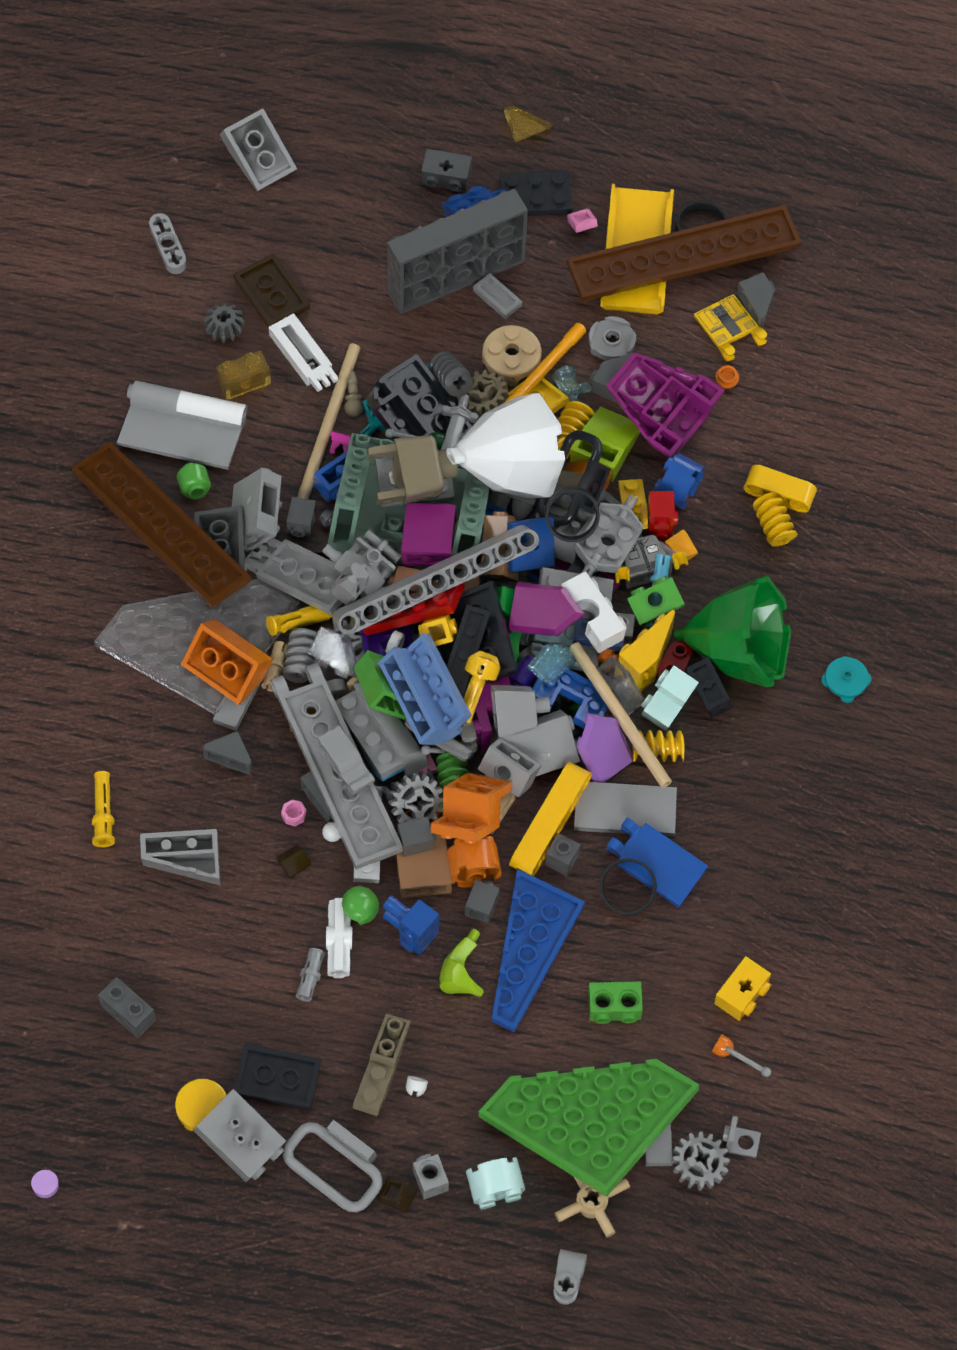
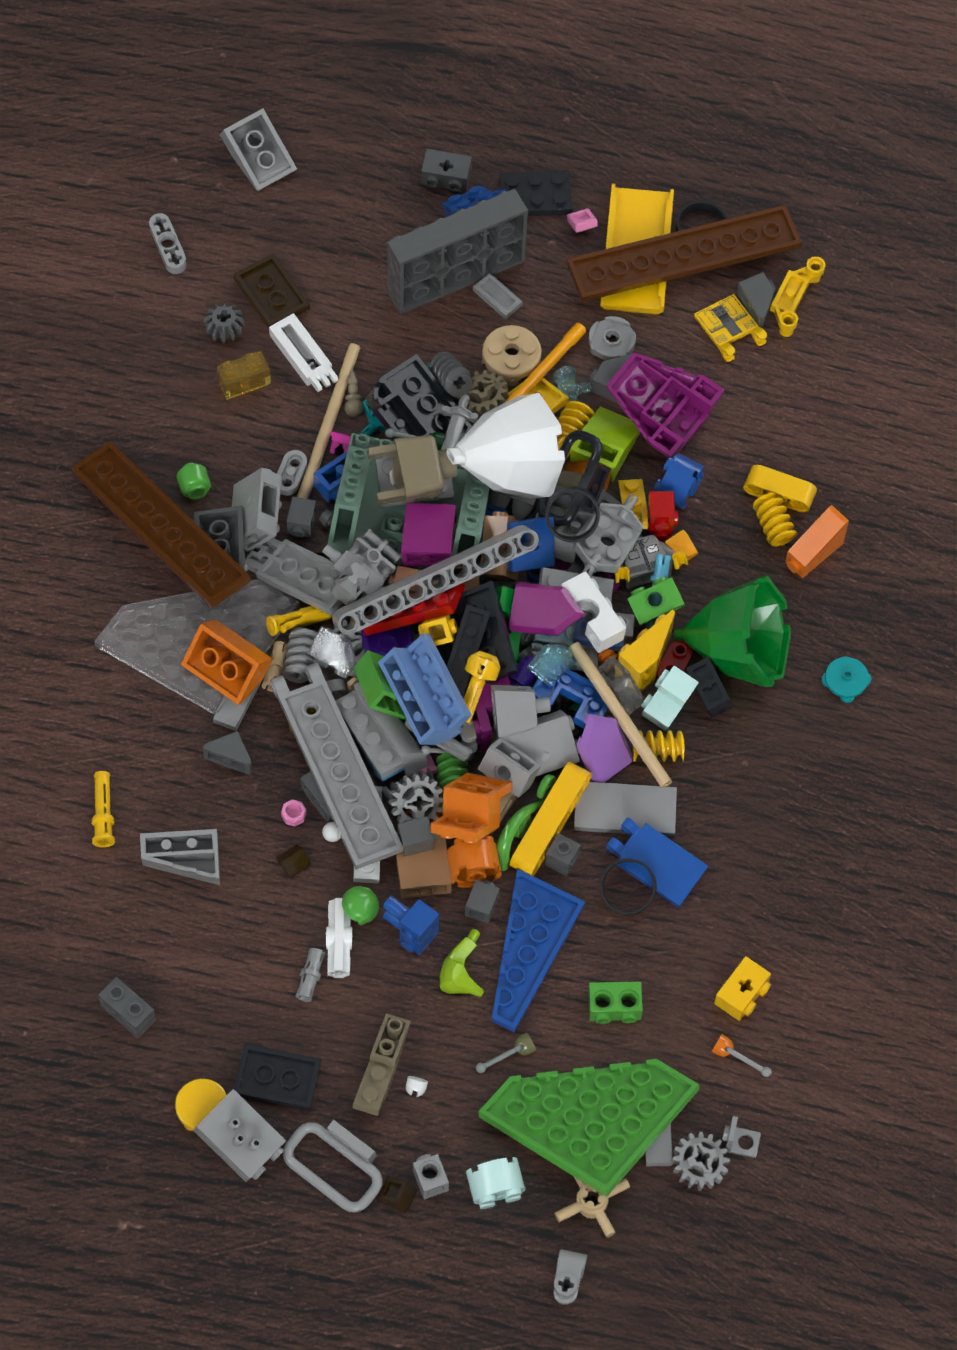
lavender tile [31,1170,59,1198] -> none
light grey door [117,380,247,470] -> none
light grey piece [318,726,375,794] -> none
white tile [386,630,405,653] -> none
clear yellow slope [504,106,553,142] -> none
orange plate [715,365,739,389] -> none
none -> light grey plate [277,450,307,496]
none -> hinge [476,1032,536,1073]
none -> bright green plant [496,774,557,871]
none -> yellow plate [770,257,825,337]
none -> orange slope [786,505,849,578]

